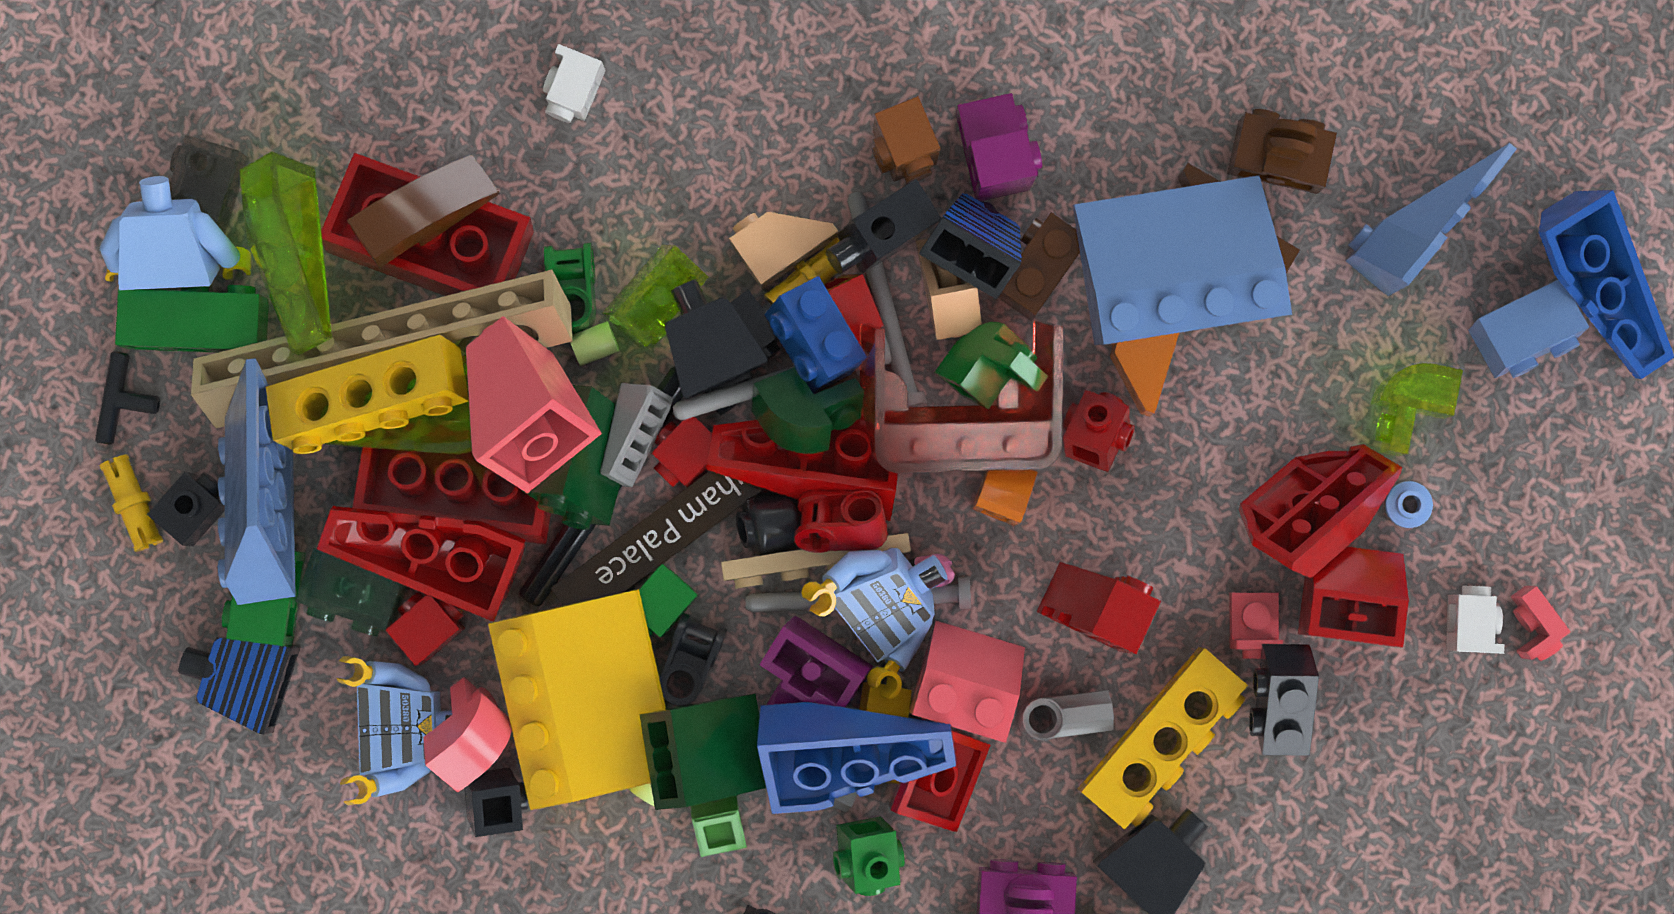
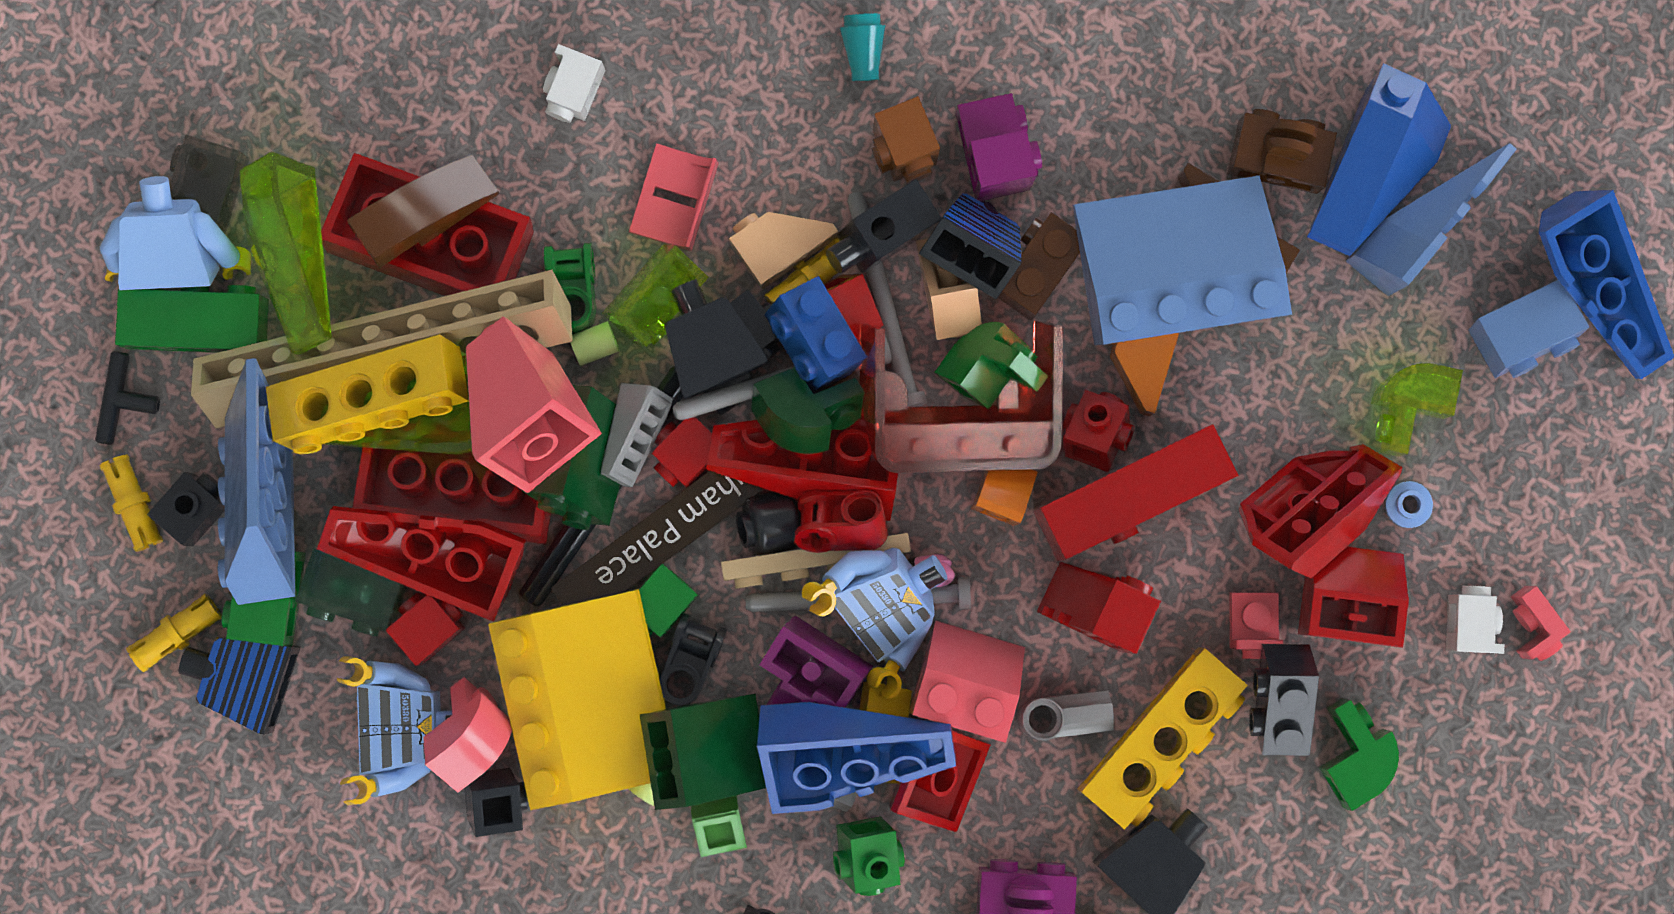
none -> yellow pin [126,593,222,672]
none -> coral piece [629,143,719,252]
none -> teal cone [840,13,886,82]
none -> red brick [1033,424,1239,561]
none -> blue wedge [1307,63,1451,256]
none -> green brick [1319,698,1399,811]

